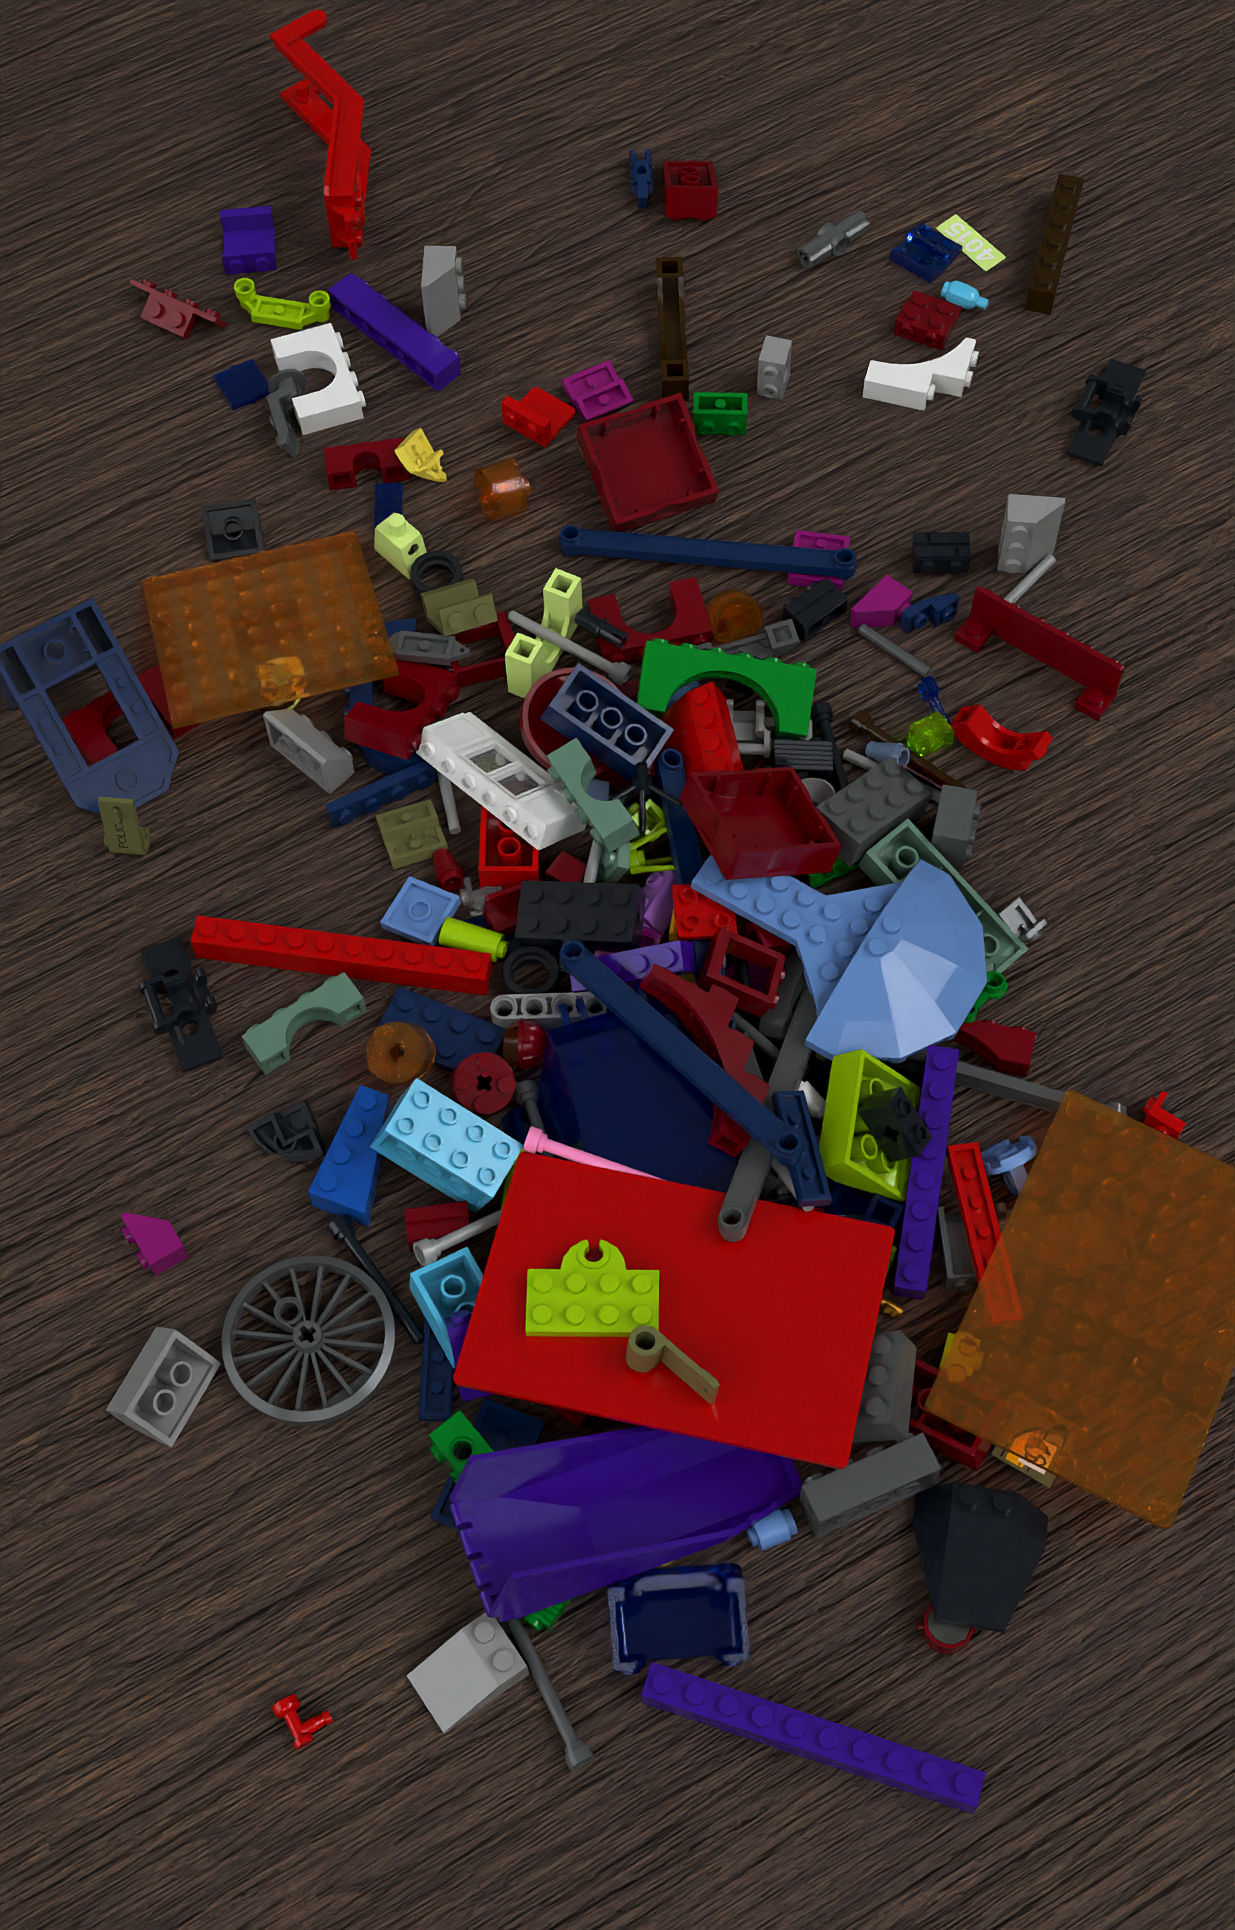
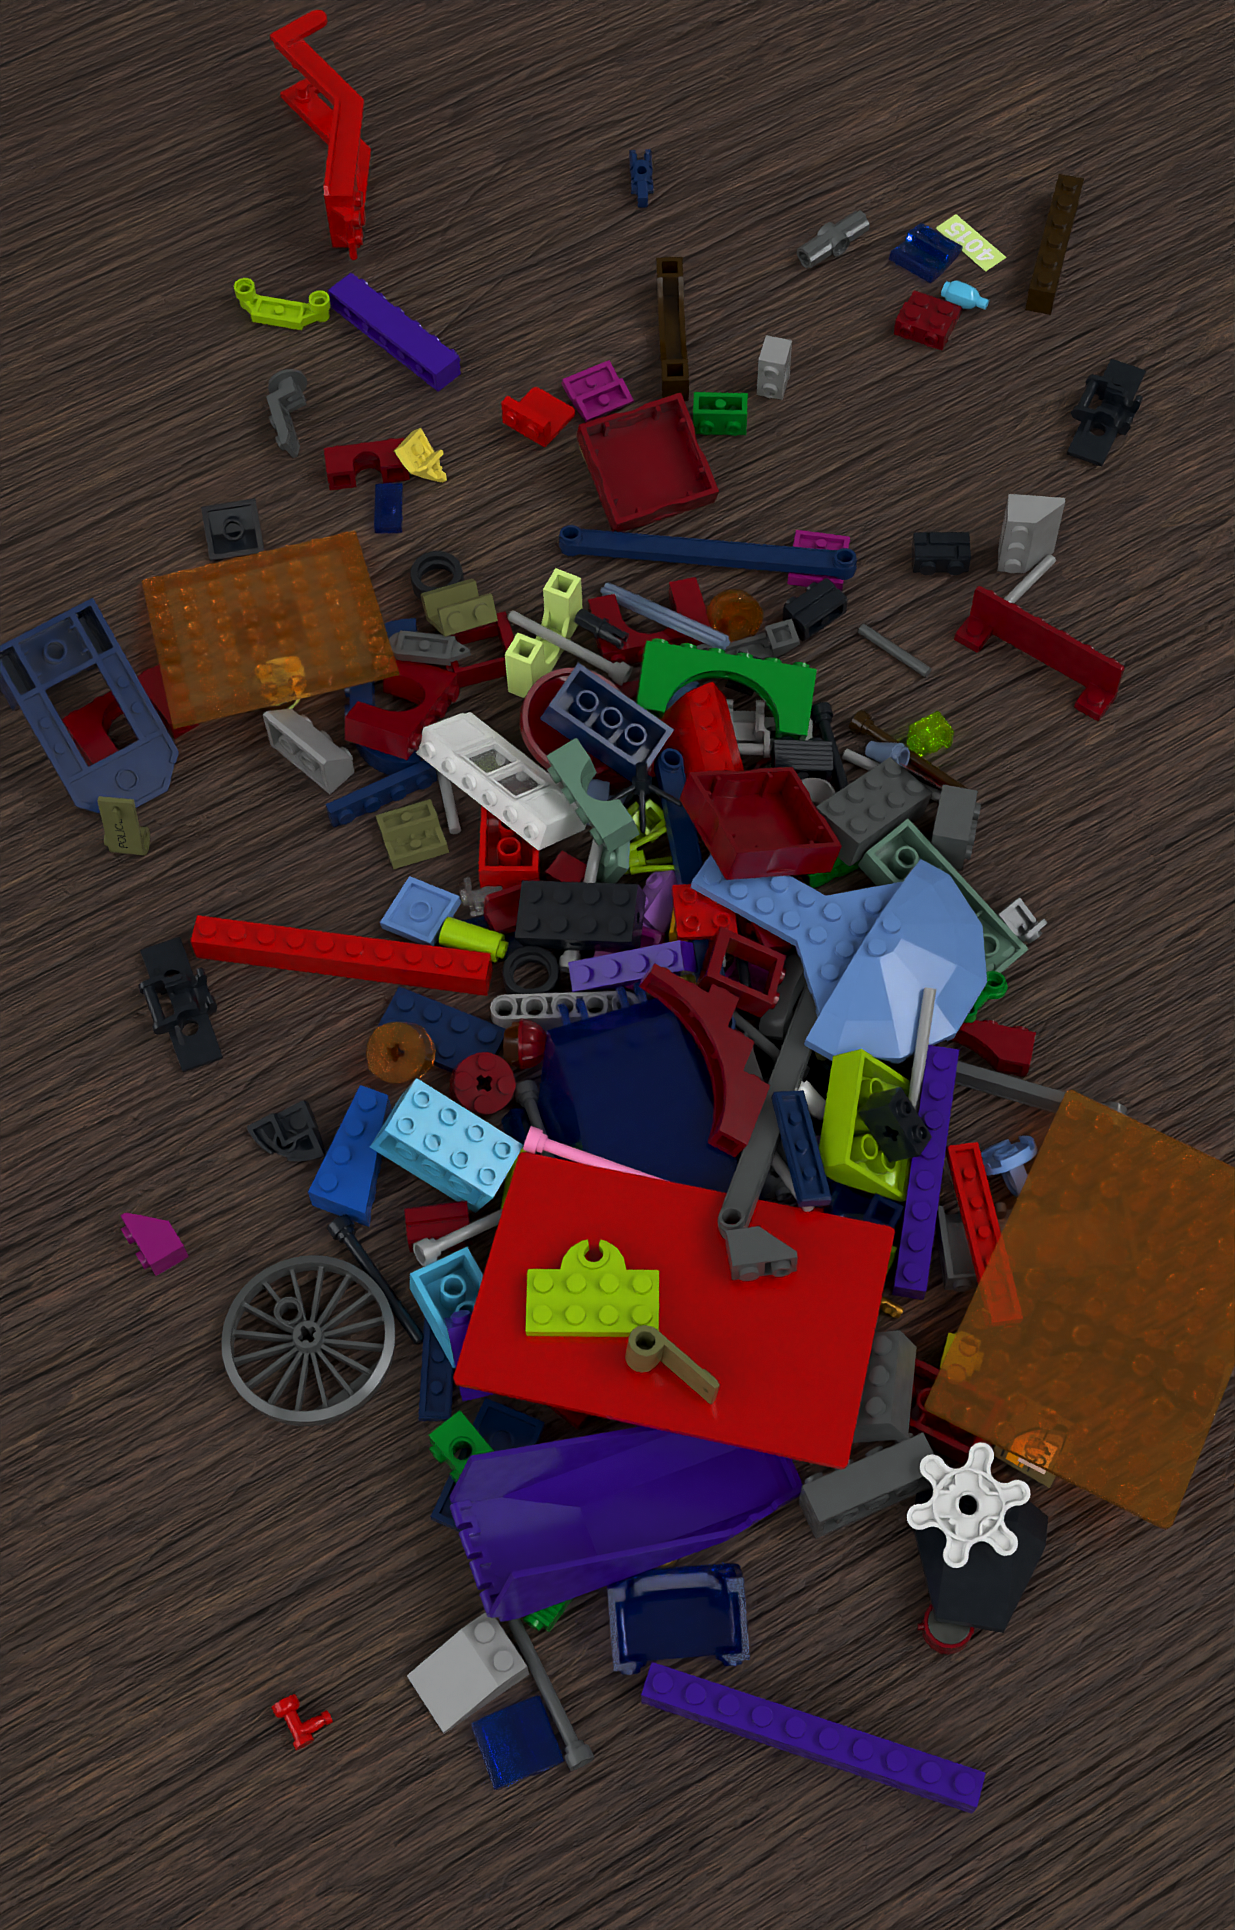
light grey slope [106,1326,221,1447] -> none
dark red bracket [129,278,227,339] -> none
clear blue piece [213,358,270,410] -> none
dark purple panel [220,206,277,275] -> none
sand green arch [242,972,367,1075] -> none
white arch [270,323,366,435] -> none
yellowish green torso [374,513,427,580] -> none
light grey slope [421,246,466,337] -> none
dark red cone [432,848,465,892] -> none
clear orange brick [474,458,531,521] -> none
dark blue piece [559,940,803,1166] -> none
dark red slope [662,161,718,221] -> none
medium blue brick [746,1508,798,1551] -> none
magenta slope [850,575,913,628] -> none
white arch [863,338,979,411] -> none
dark blue slope [900,594,960,634] -> none
clear blue bar [918,675,951,729] -> none
red arch [948,704,1053,771] -> none
red bracket [1142,1091,1186,1145] -> none
none -> clear blue slope [471,1695,564,1790]
none -> sand blue axle [600,582,730,650]
none -> dark grey slope [726,1226,798,1281]
none -> white plate [907,1442,1031,1568]
none -> light grey bar [908,988,936,1113]

